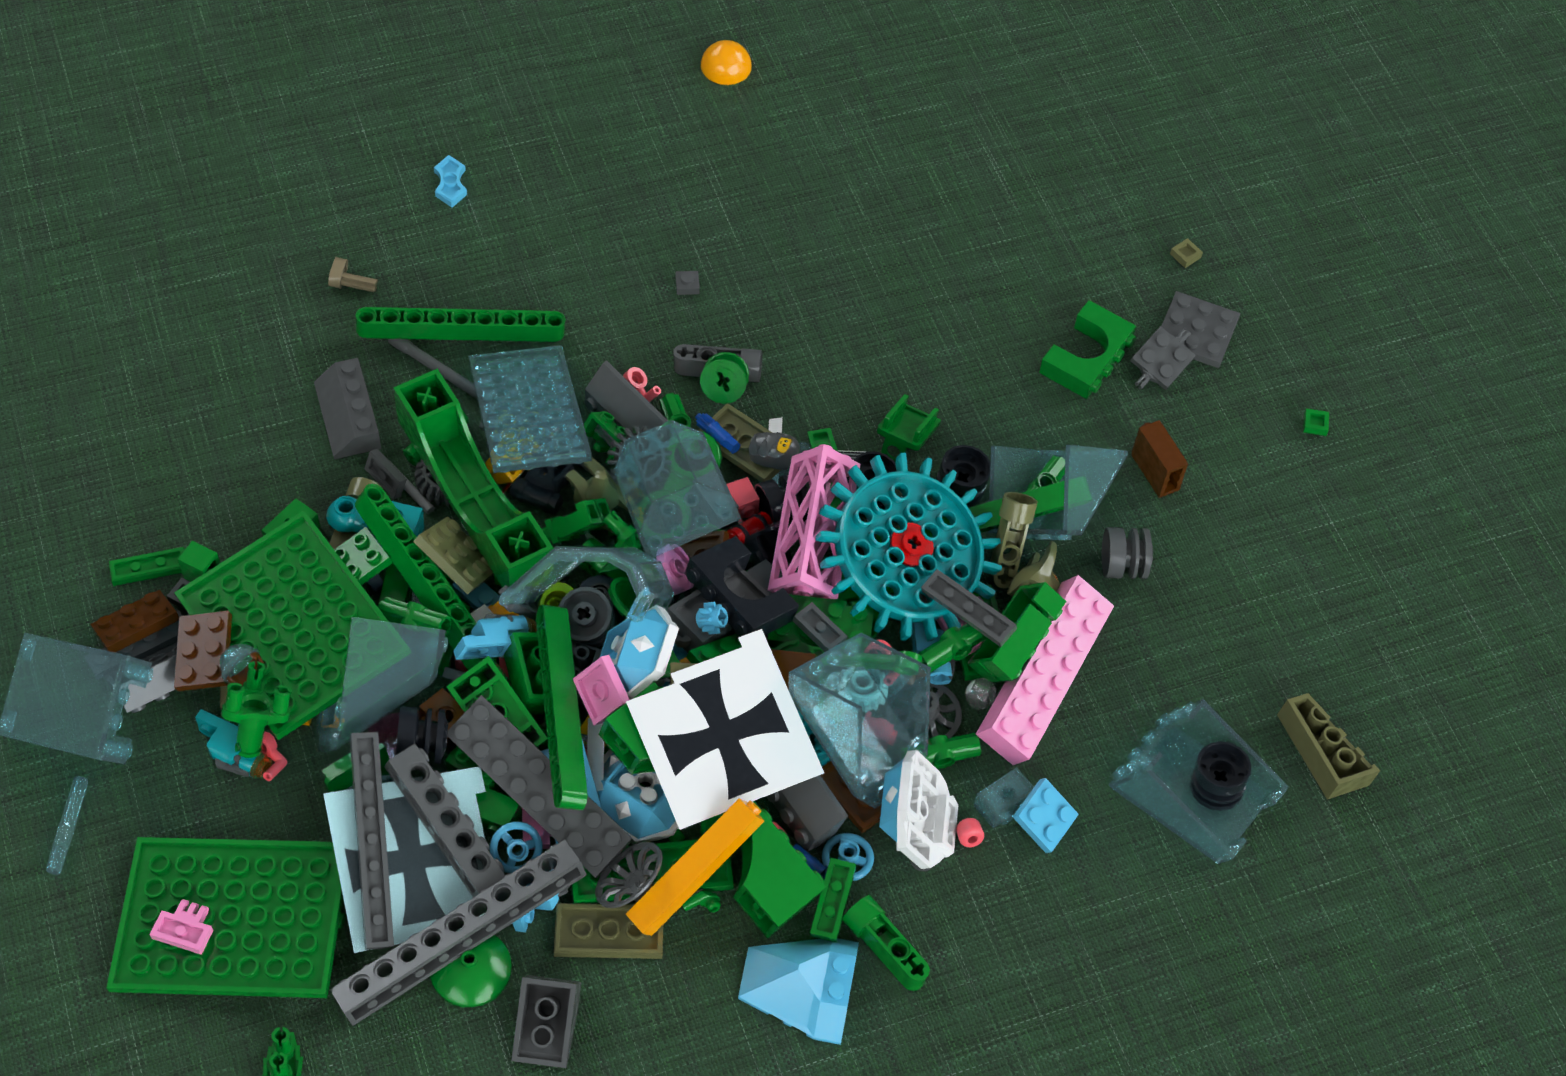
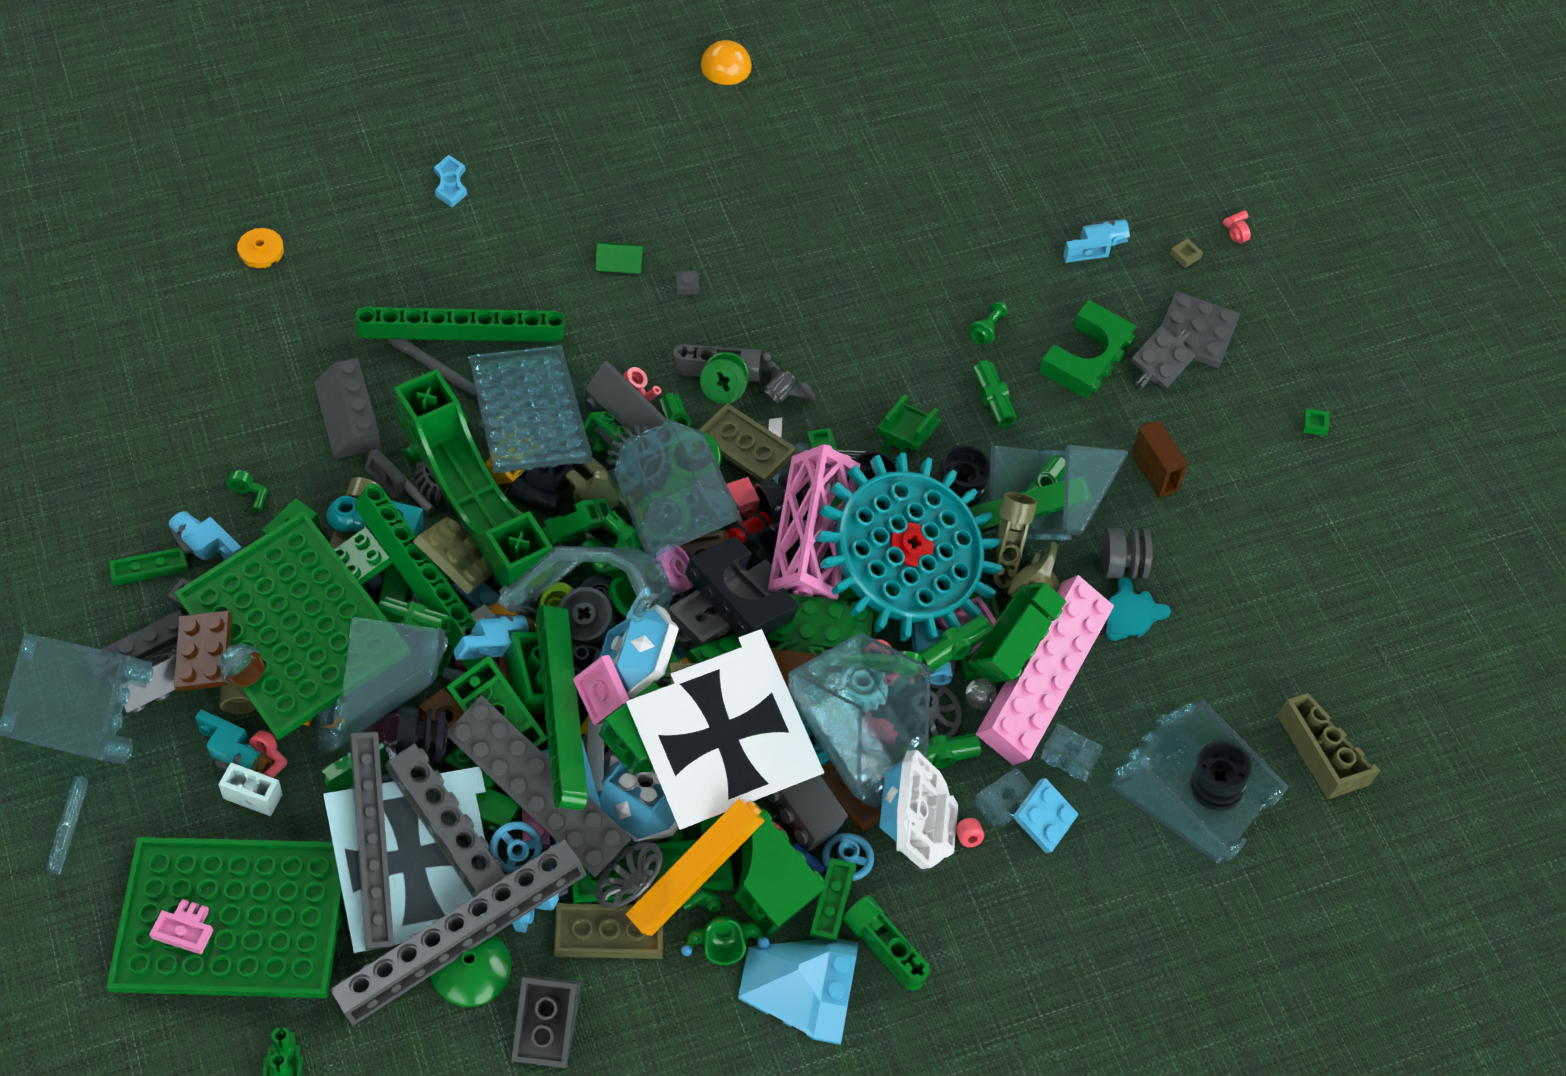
reddish brown plate [90,589,179,655] -> none
green brick [177,541,220,582] -> none
green wheel [221,661,292,758] -> none
dark tan piece [328,257,378,292] -> none
blue piece [695,413,741,454] -> none
medium azure gear [696,602,728,635] -> none
dark grey piece [748,432,800,470] -> none
dark grey plate [793,602,848,655] -> none
dark grey plate [921,569,1017,647] -> none
none -> medium azure plate [169,511,242,561]
none -> light aqua brick [218,763,283,816]
none -> green plate [227,470,268,513]
none -> light orange plate [237,228,284,268]
none -> green panel [596,241,644,274]
none -> green piece [681,915,770,965]
none -> dark grey piece [762,352,816,404]
none -> green piece [969,302,1007,345]
none -> green piece [973,360,1017,428]
none -> clear light blue brick [1041,723,1103,782]
none -> medium azure plate [1063,219,1130,263]
none -> teal tile [1105,577,1171,641]
none -> coral plate [1223,210,1251,244]

